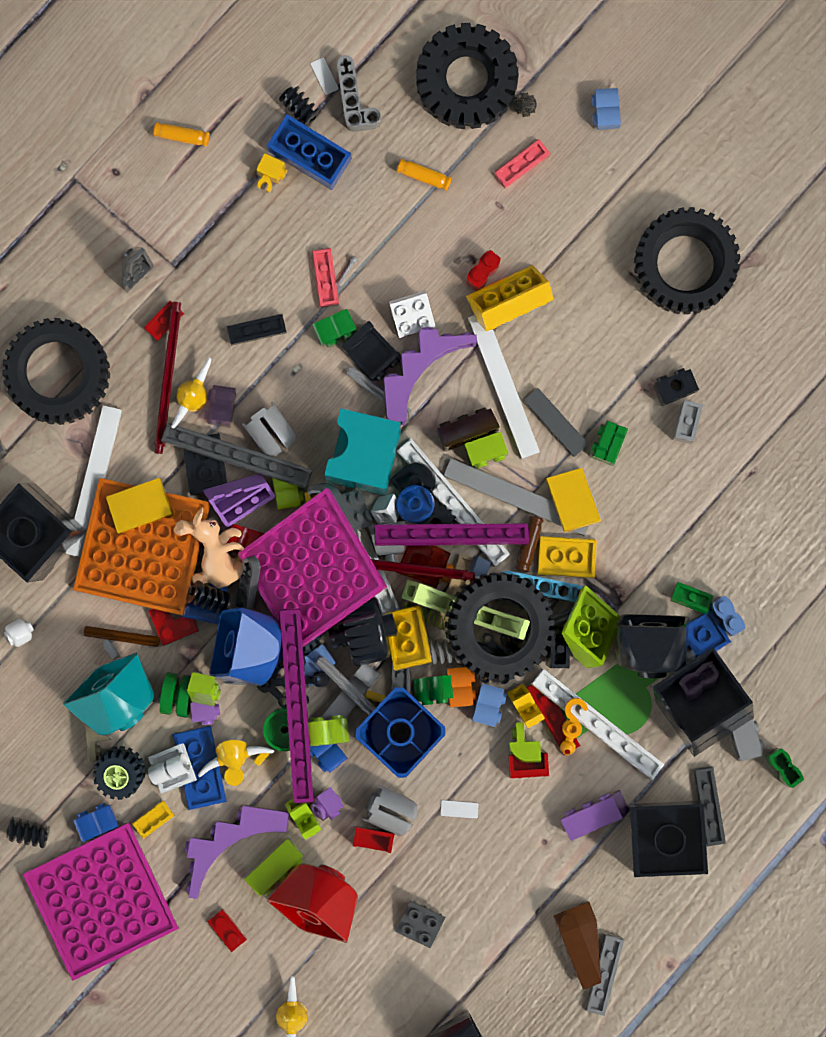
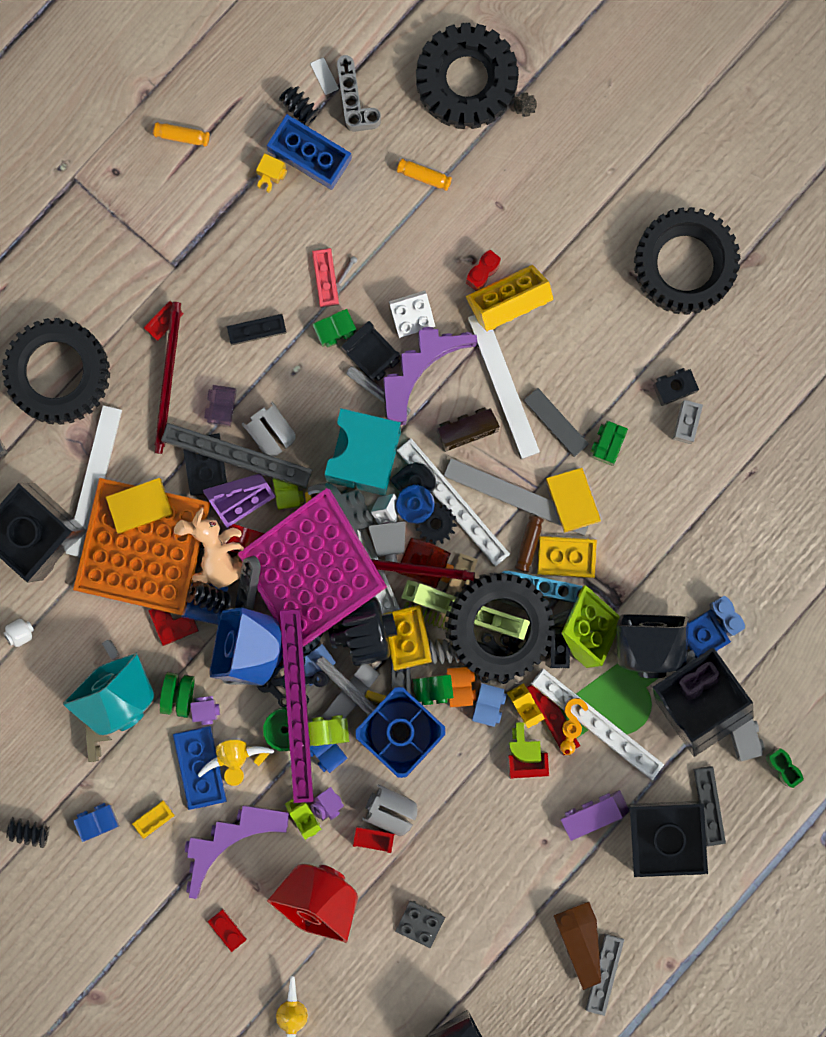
dark pink plate [23,823,179,981] -> none
reddish brown axle [84,626,160,647] -> none
black wheel [93,746,146,800] -> none
dark grey wedge [122,246,154,292] -> none
white plate [148,743,197,794] -> none
yellow helmet [171,357,211,428] -> none
lime brick [187,672,221,706] -> none
lime brick [244,838,304,897] -> none
magenta plate [374,524,529,546] -> none
white sticker [441,800,479,818] -> none
lime brick [464,432,508,469] -> none
sand blue tile [469,556,491,578] -> none
coral tile [494,139,550,189] -> none
medium blue brick [591,88,621,130] -> none
green plate [670,582,714,615] -> none

